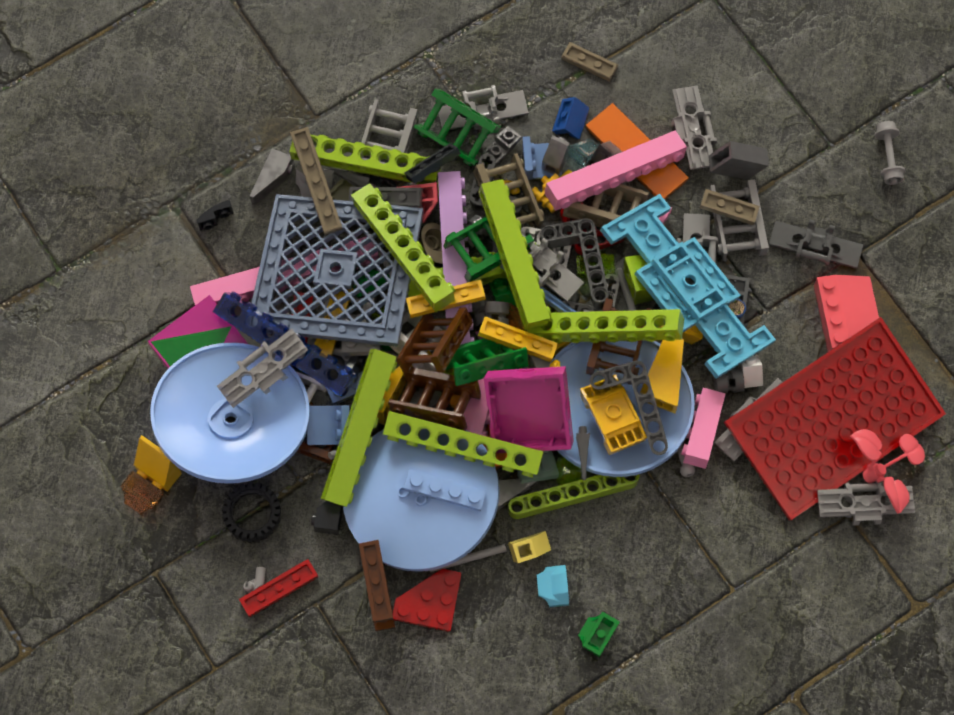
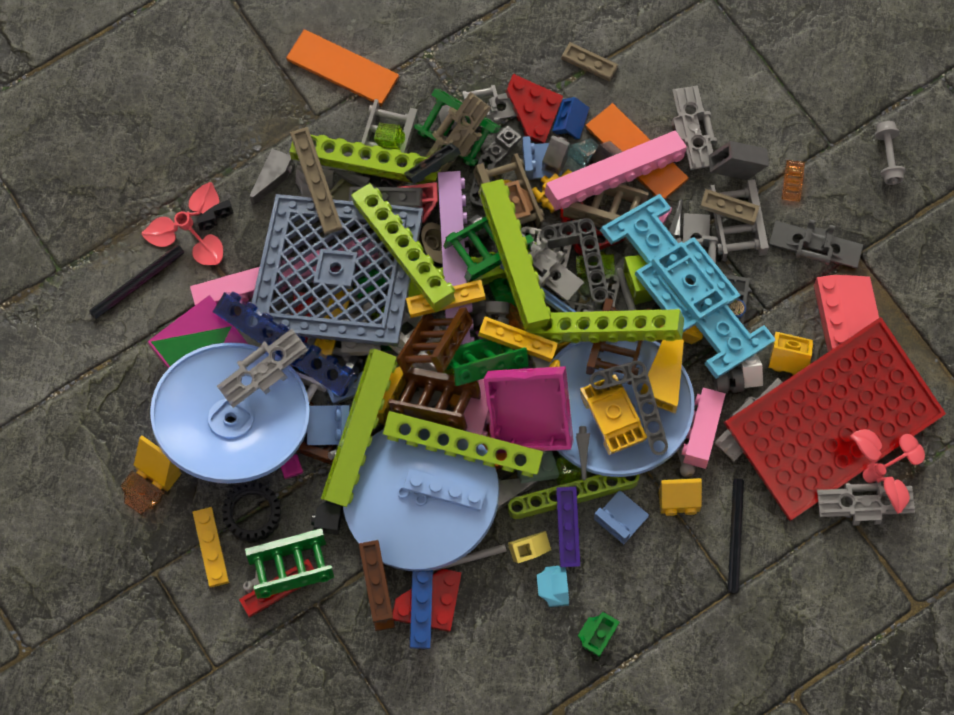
none -> black axle [89,245,184,319]
none -> coral plant [141,182,223,265]
none -> yellow plate [193,507,229,588]
none -> green fence [245,528,335,599]
none -> dark pink tile [281,454,303,479]
none -> orange tile [286,29,399,106]
none -> clear neon green brick [374,123,405,150]
none -> blue plate [409,570,433,649]
none -> dark tan piece [425,92,491,172]
none -> red plate [505,74,563,144]
none -> medium nougat slope [505,180,534,220]
none -> dark purple plate [556,487,580,567]
none -> medium blue bracket [594,491,649,545]
none -> yellow slope [659,478,702,516]
none -> dark grey piece [668,199,683,240]
none -> black axle [728,478,744,594]
none -> yellow slope [768,332,813,375]
none -> clear orange slope [782,160,805,202]

